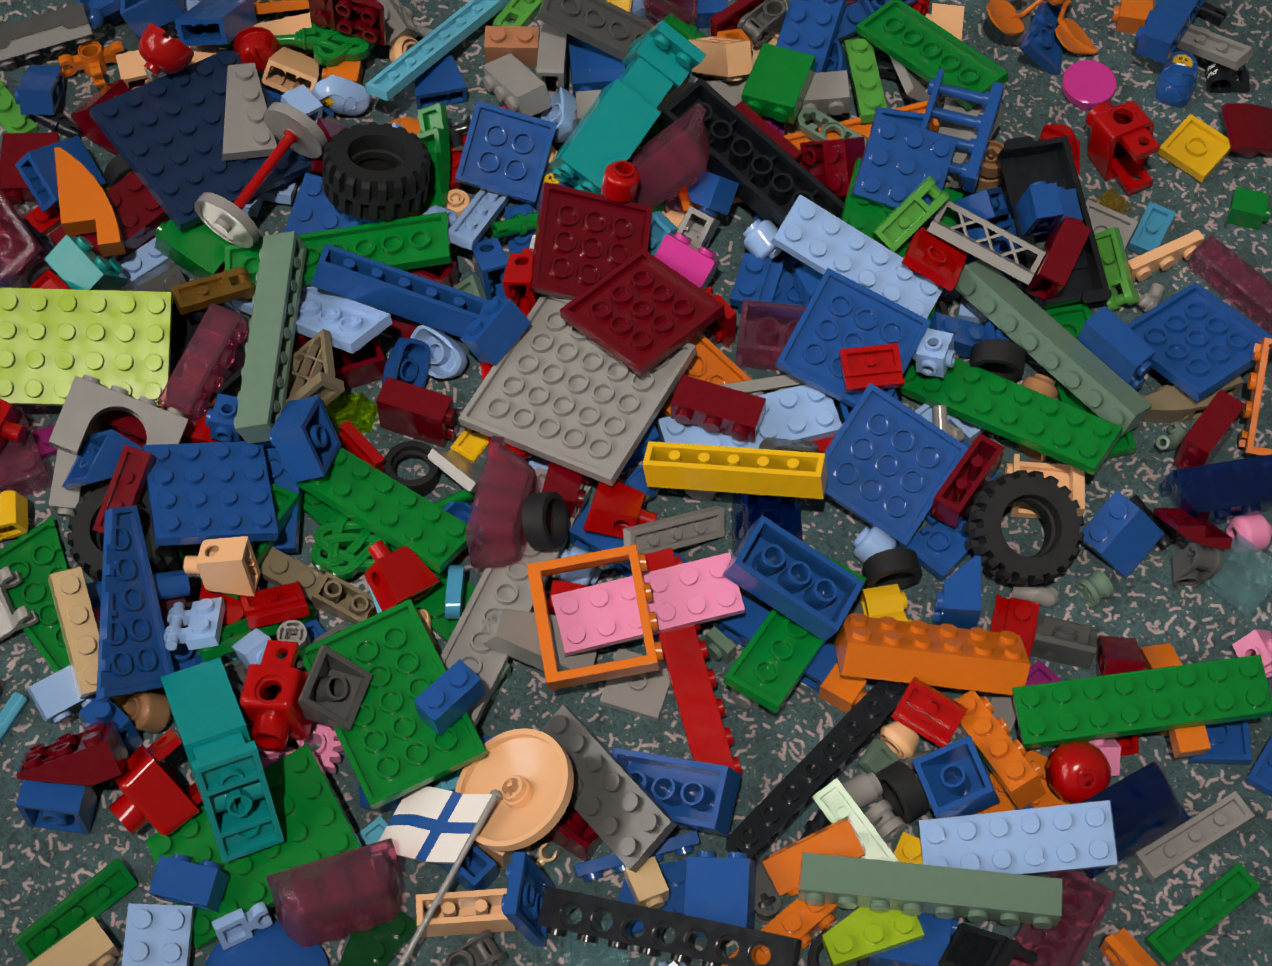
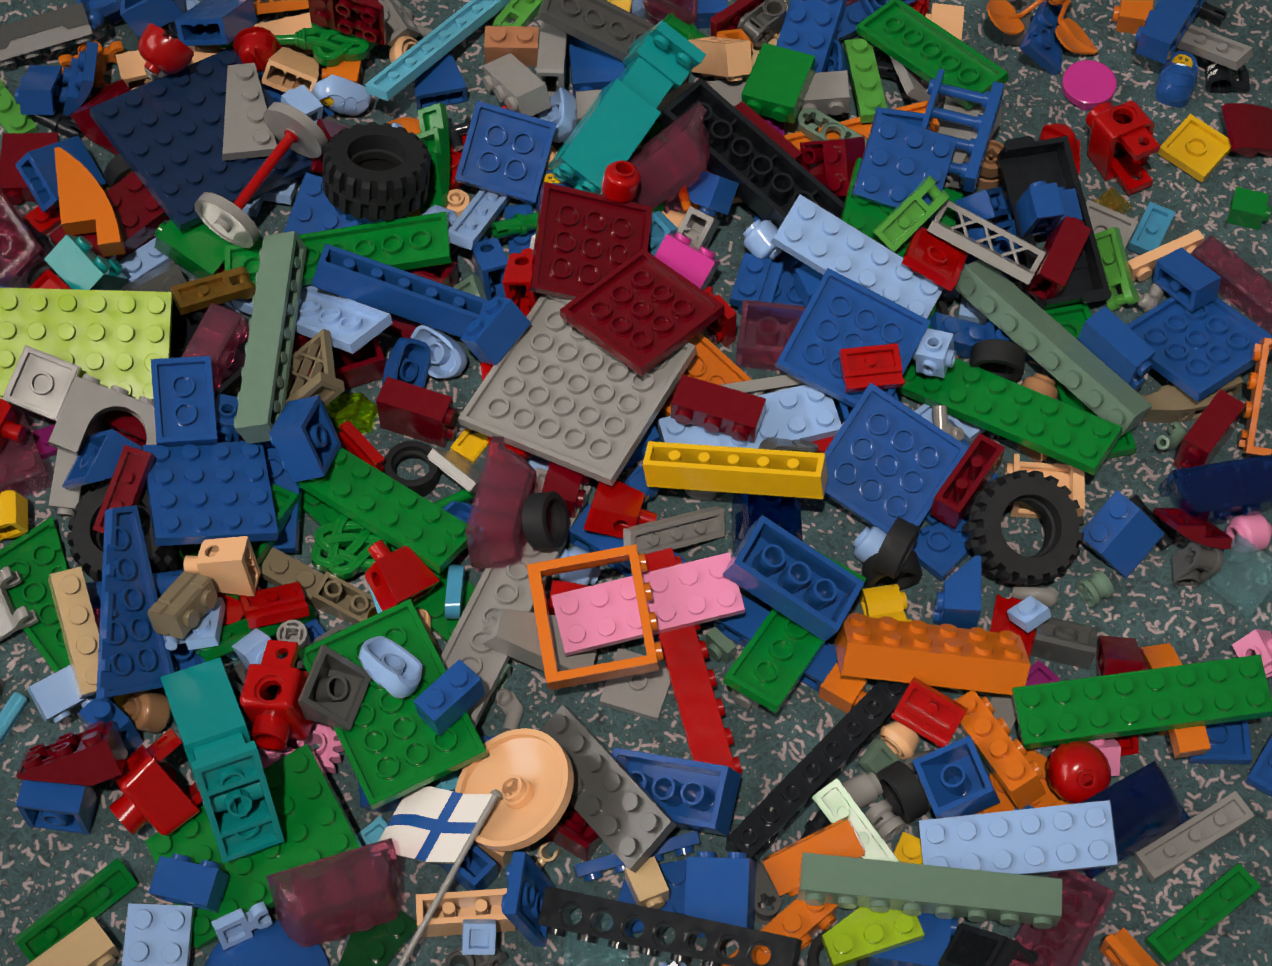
none -> light grey plate [2,345,82,422]
none -> blue slope [59,41,98,116]
none -> dark tan brick [147,571,219,639]
none -> blue plate [151,356,217,446]
none -> light blue piece [358,636,423,699]
none -> light blue plate [462,919,496,955]
none -> light grey arm [495,689,524,732]
none -> black tyre [873,517,921,579]
none -> light blue plate [1007,595,1051,633]
none -> blue brick [1153,247,1221,312]

